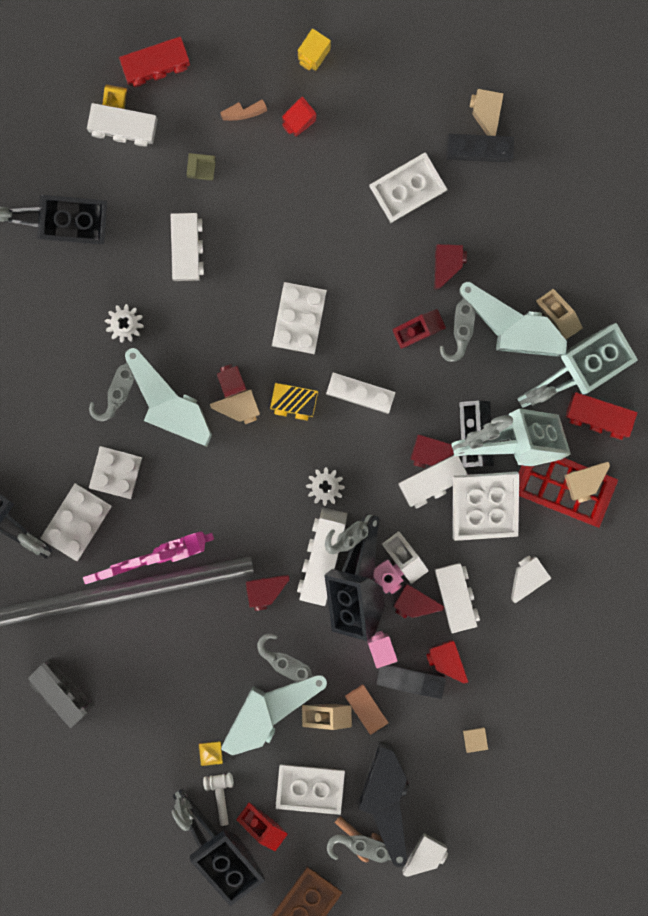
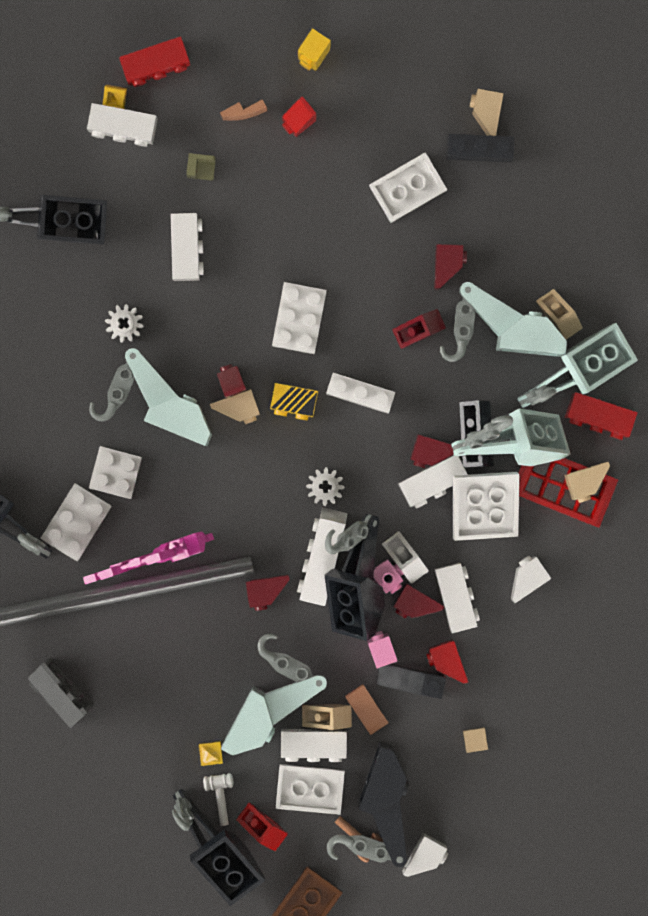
none -> white brick [281,729,347,762]

